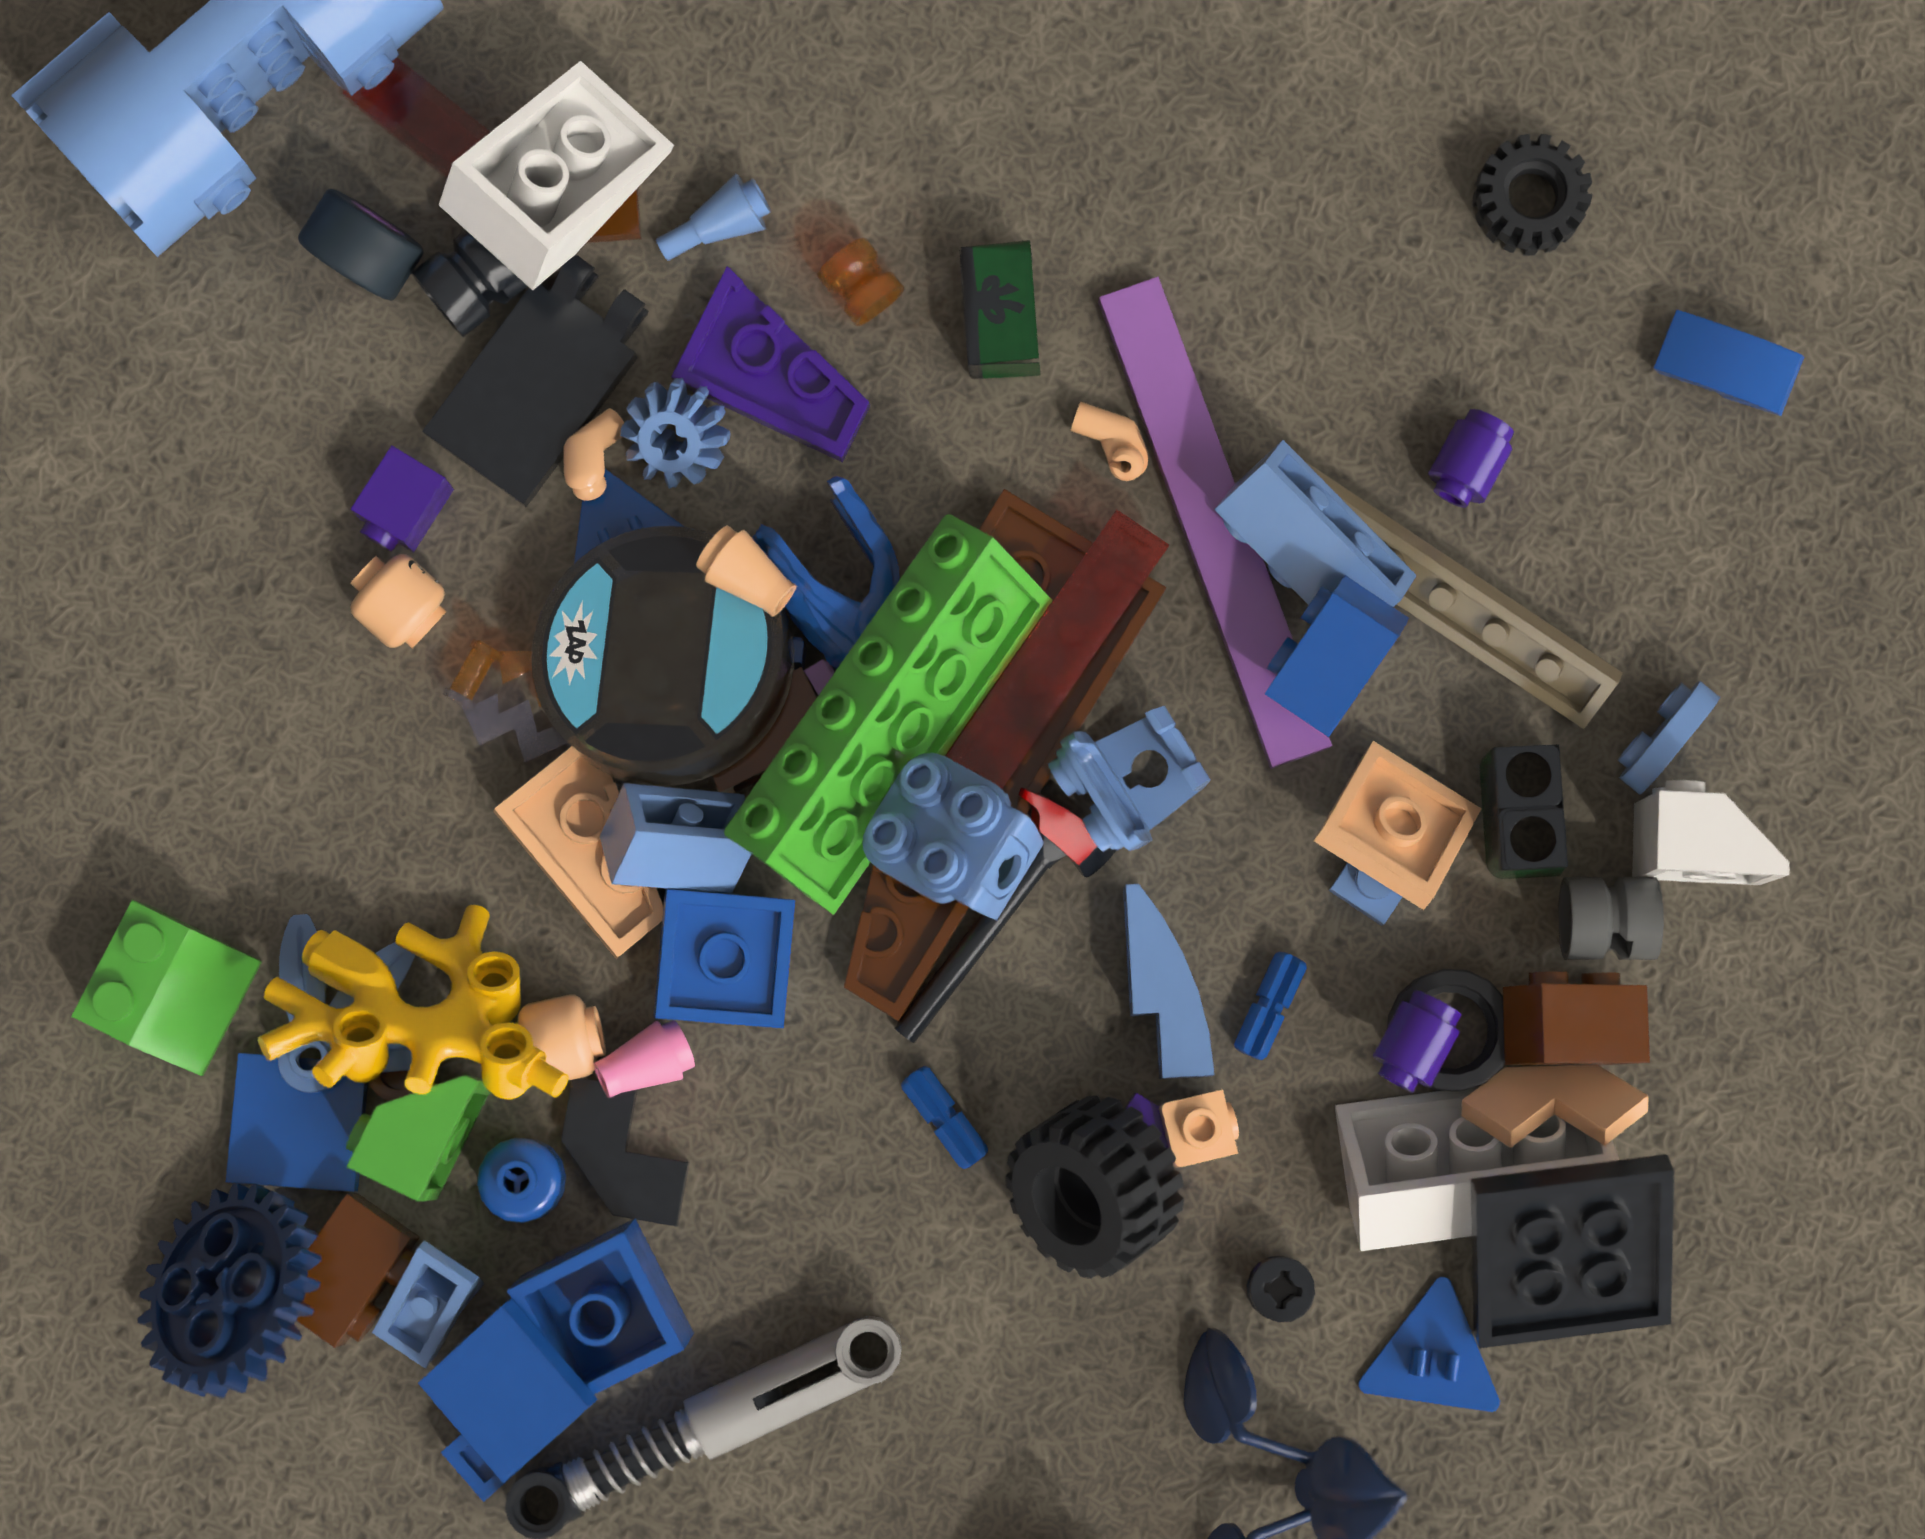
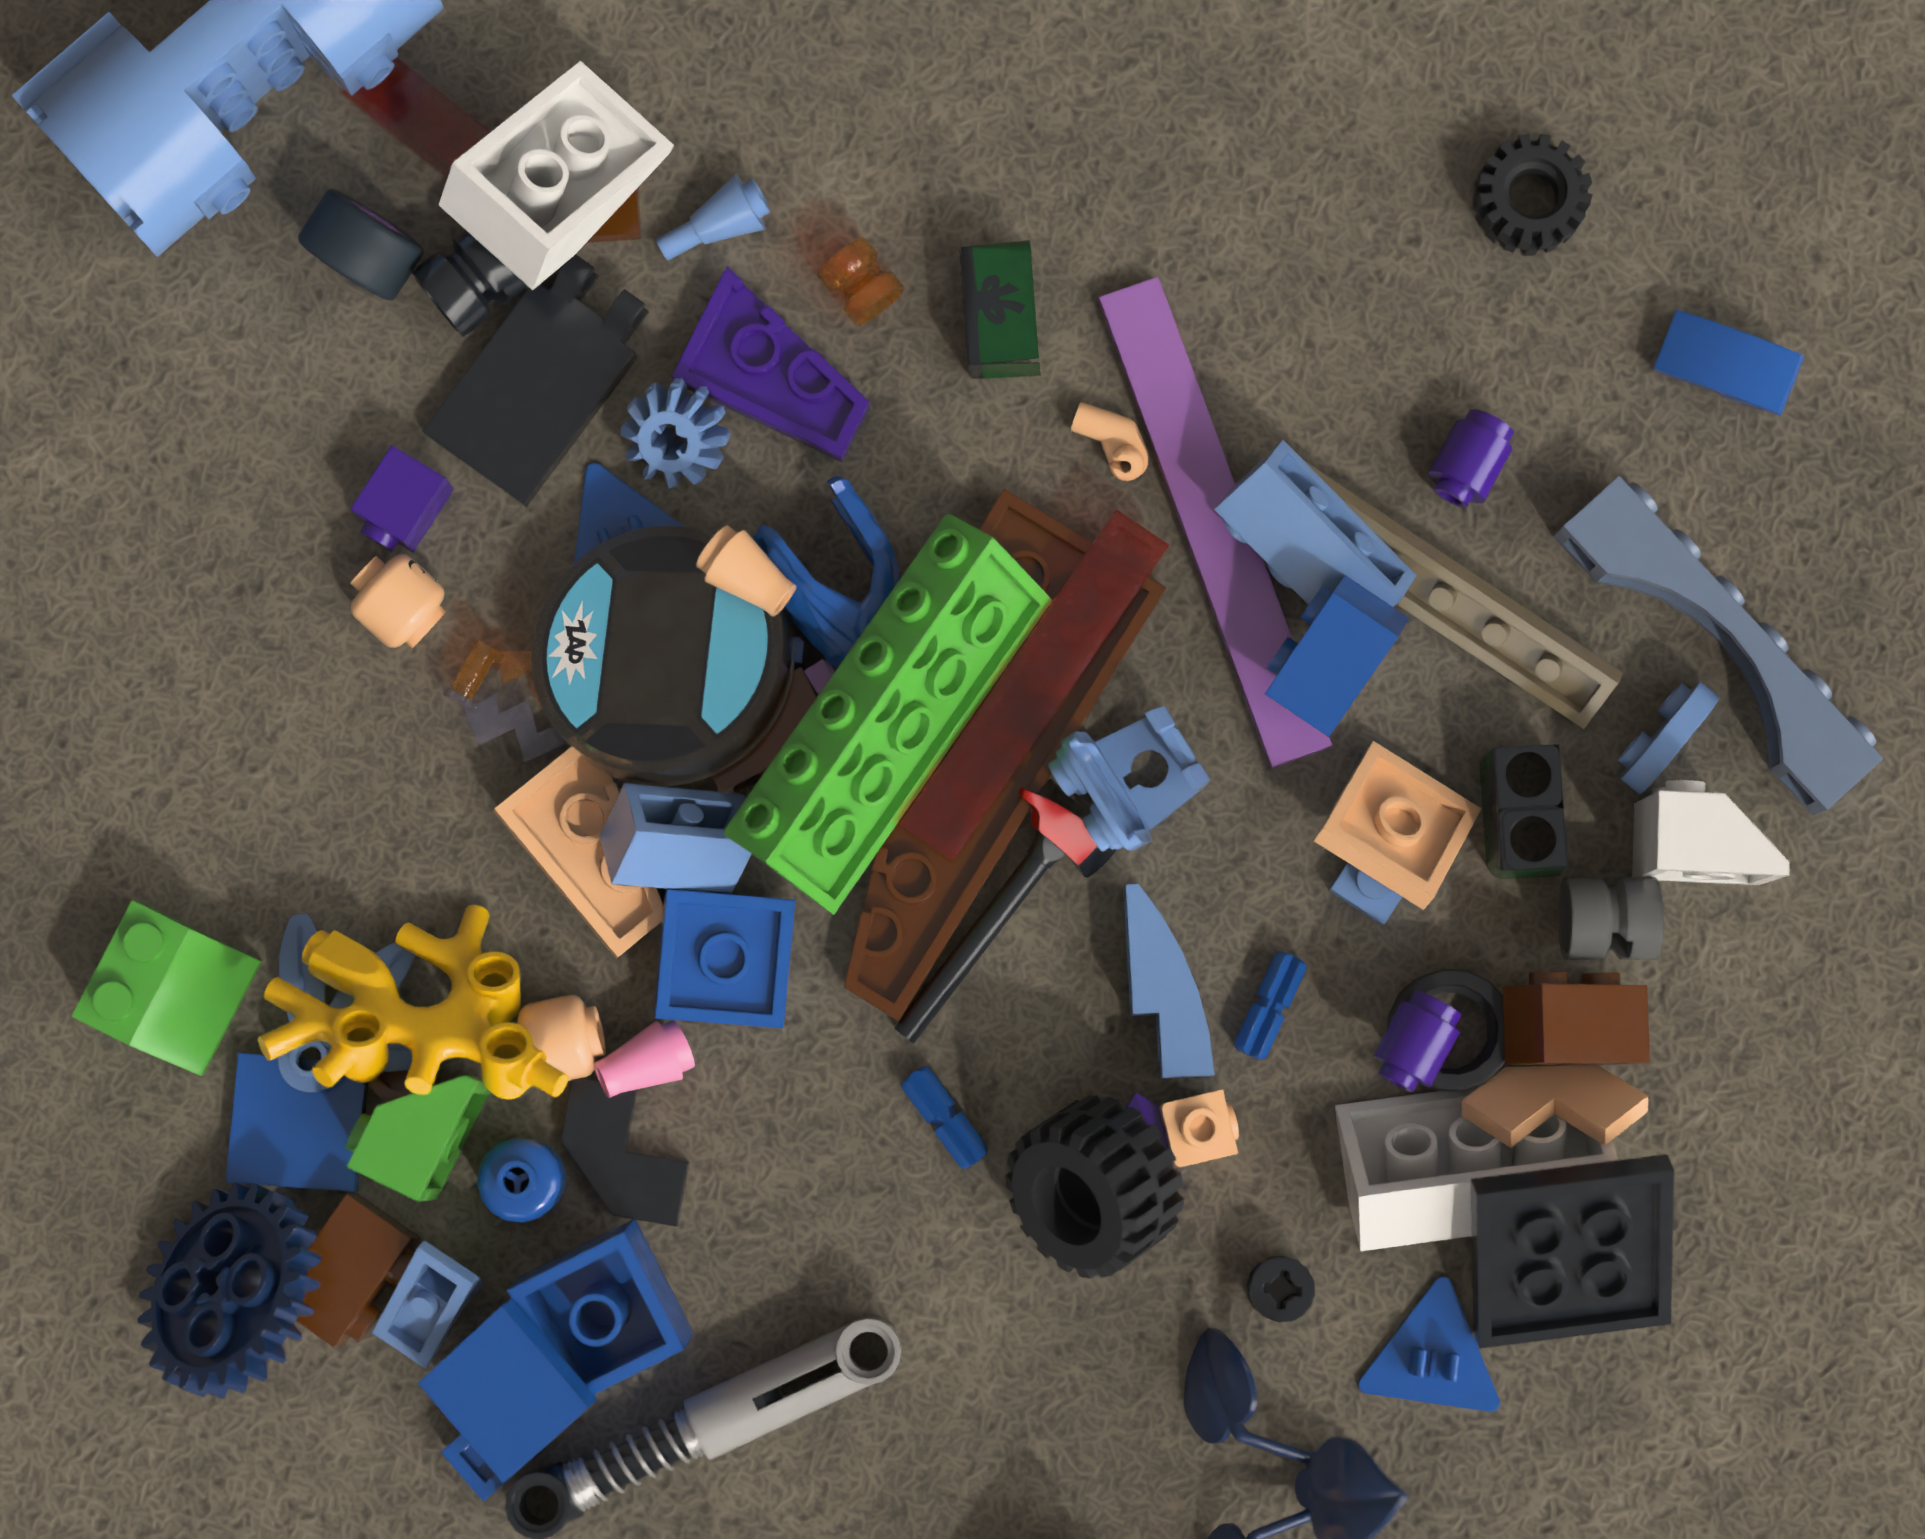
light nougat arm [564,408,624,501] -> none
medium blue piece [863,753,1044,920] -> none
none -> sand blue arch [1553,476,1884,816]

